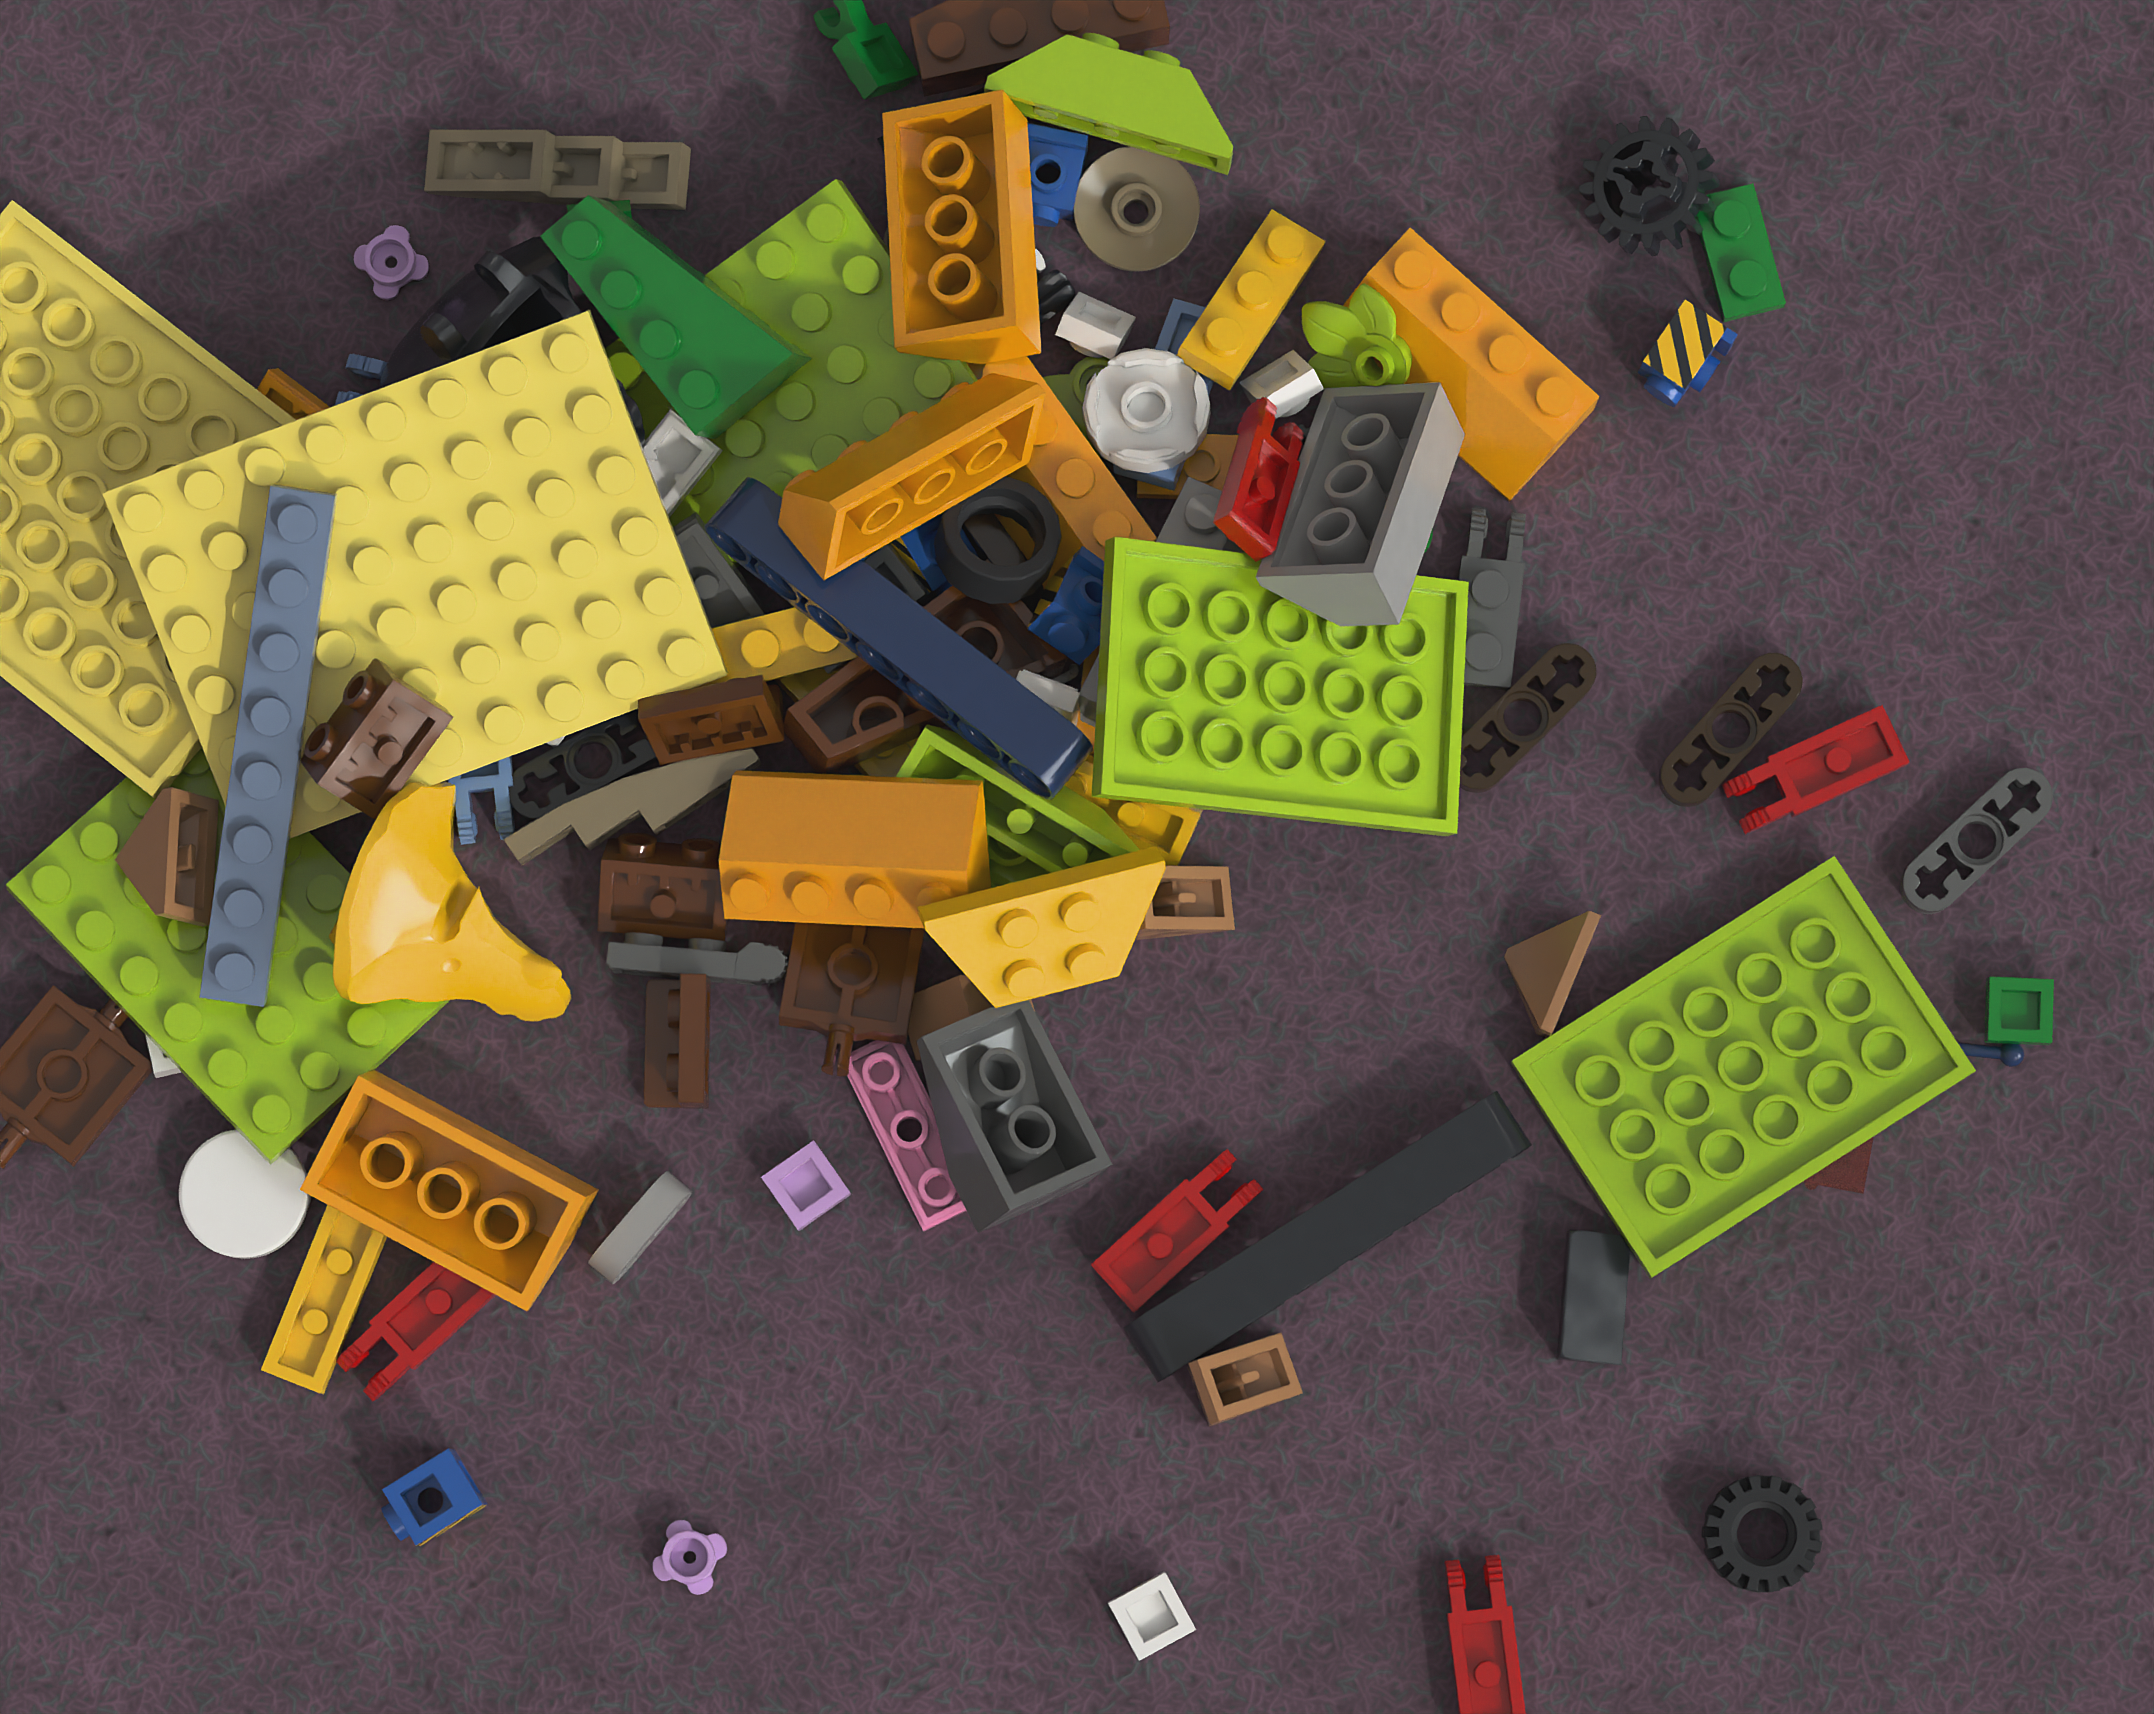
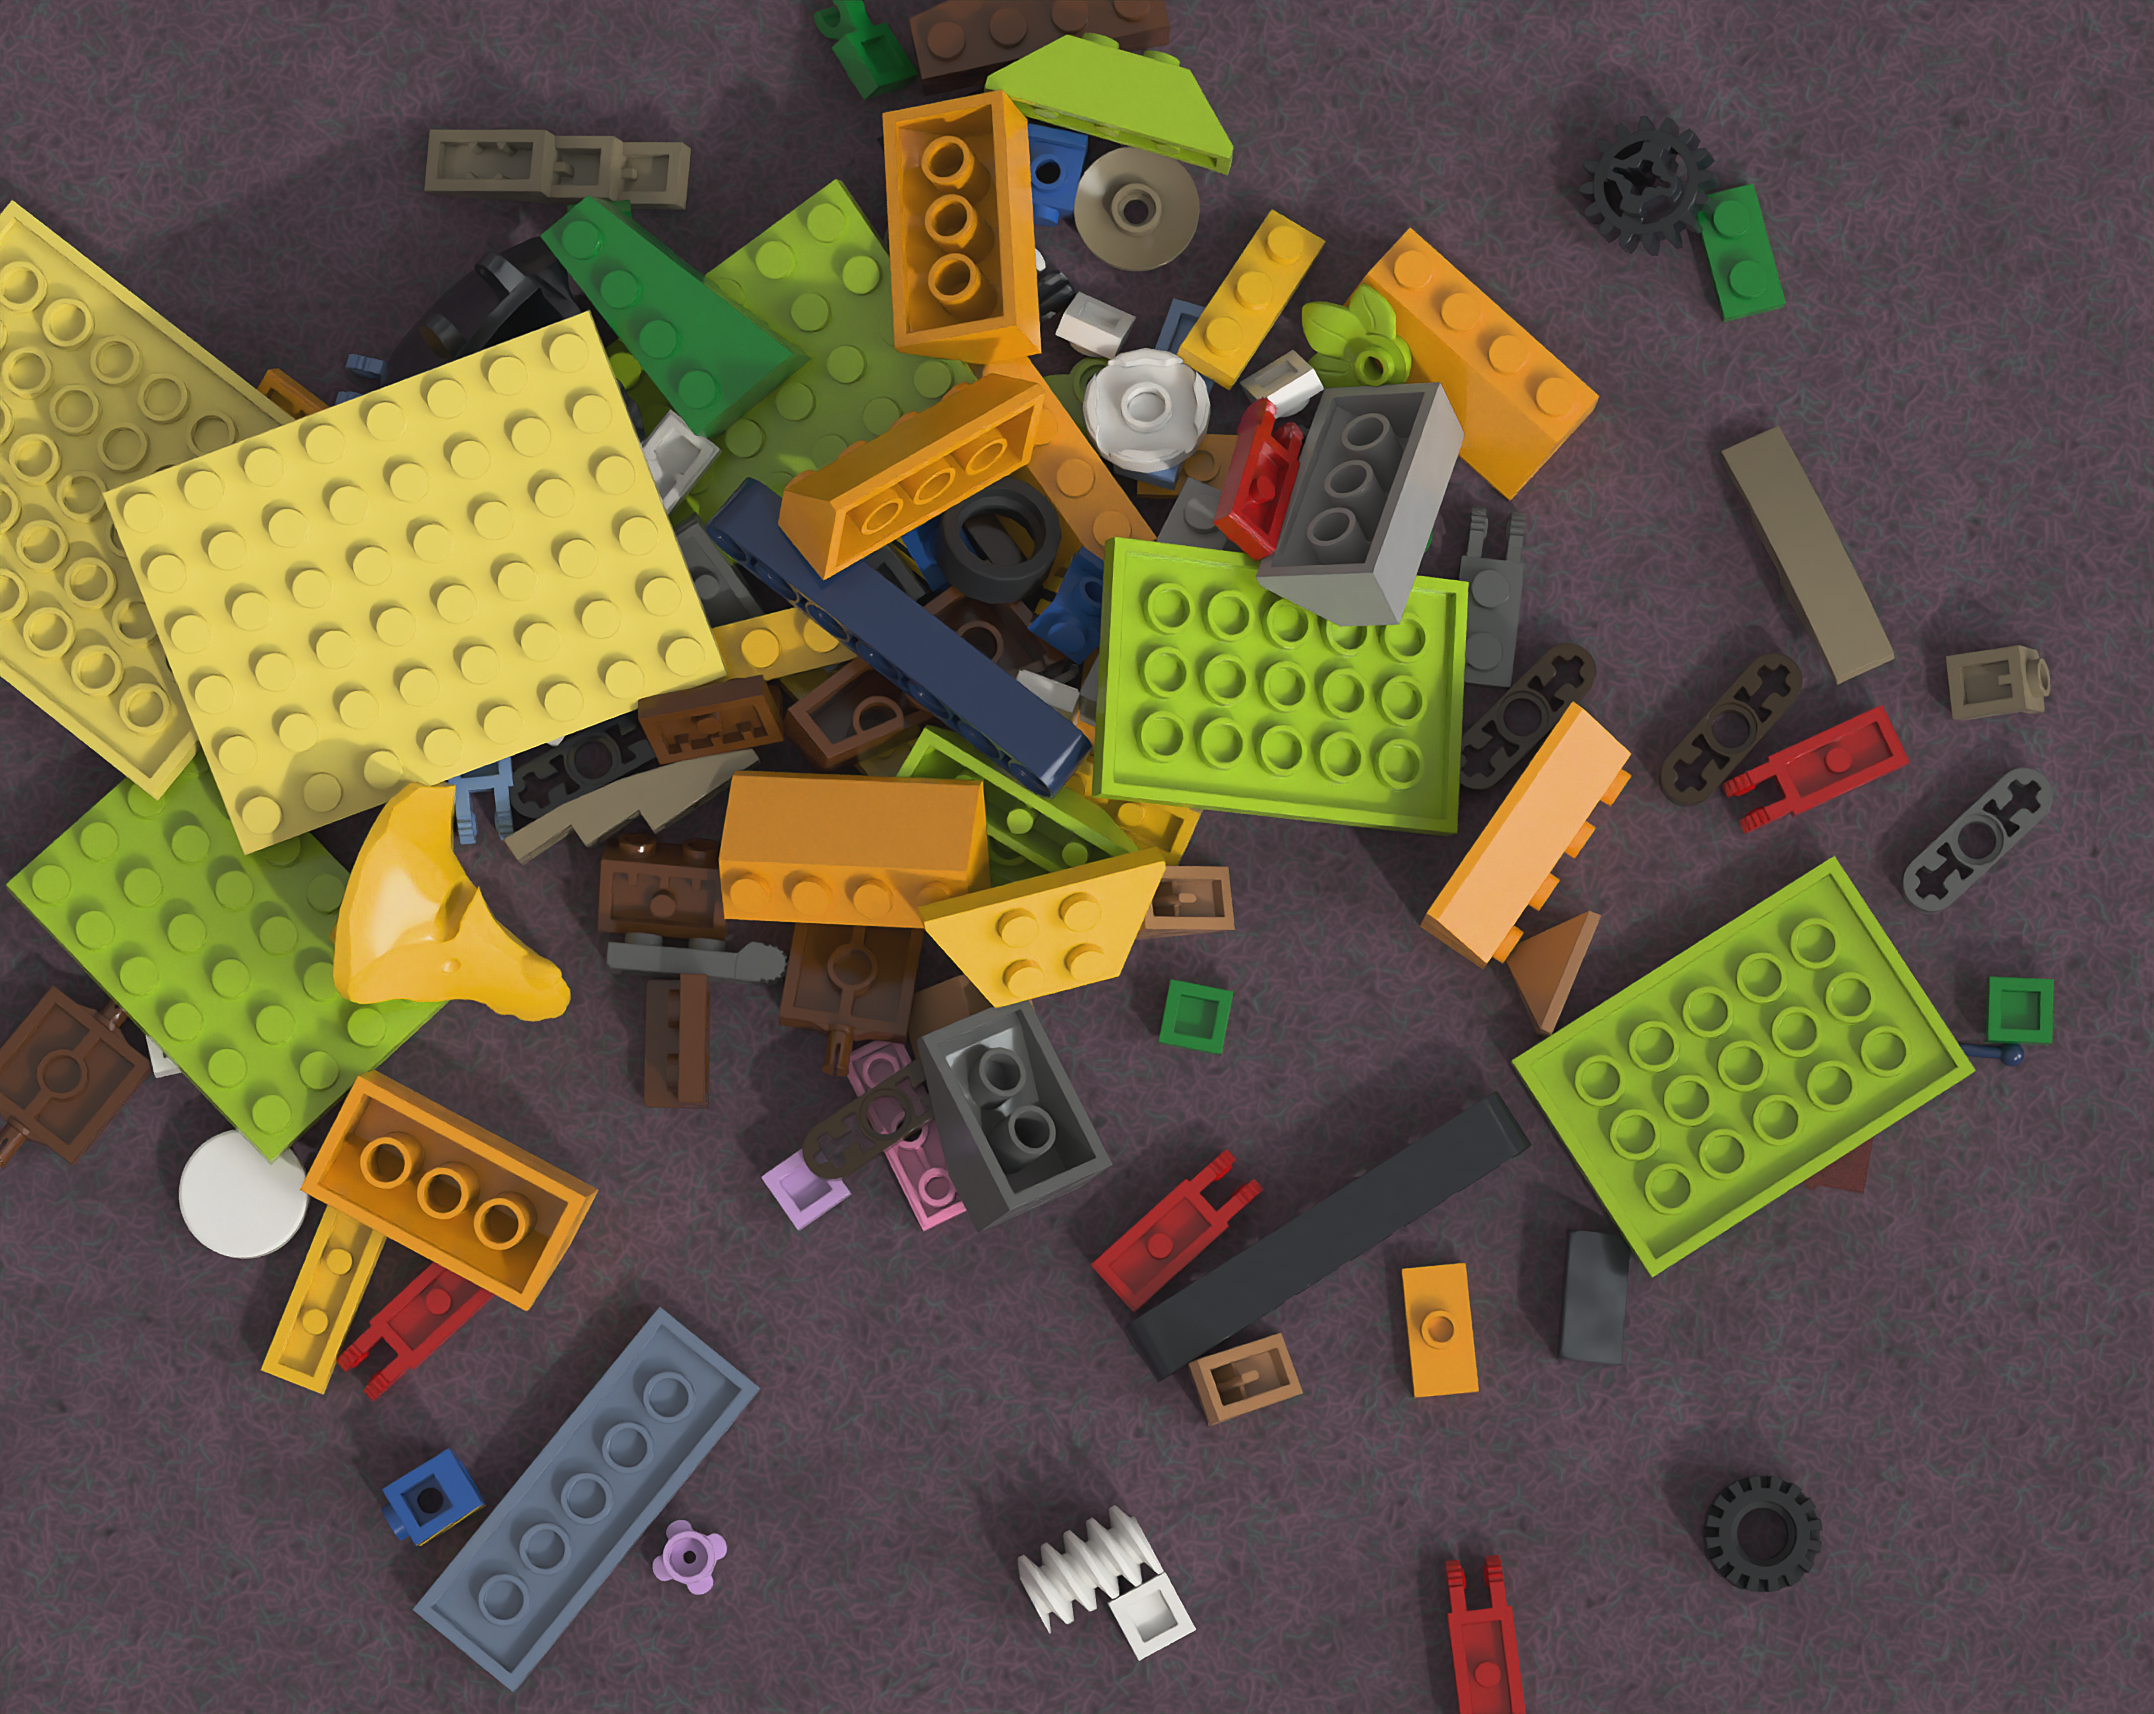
medium nougat slope [115,787,219,927] -> none
sand blue plate [199,484,337,1007] -> none
reddish brown bracket [301,658,453,820] -> none
lavender plate [354,225,429,300] -> none
light grey beam [588,1171,692,1285] -> none
brick [1638,300,1738,407] -> none
none -> sand blue plate [413,1307,761,1692]
none -> dark brown beam [802,1057,935,1181]
none -> white piece [1017,1505,1164,1634]
none -> green plate [1158,979,1234,1056]
none -> light orange plate [1401,1263,1479,1398]
none -> light orange slope [1420,701,1632,969]
none -> dark tan slope [1721,425,1895,685]
none -> dark tan bracket [1946,645,2050,721]

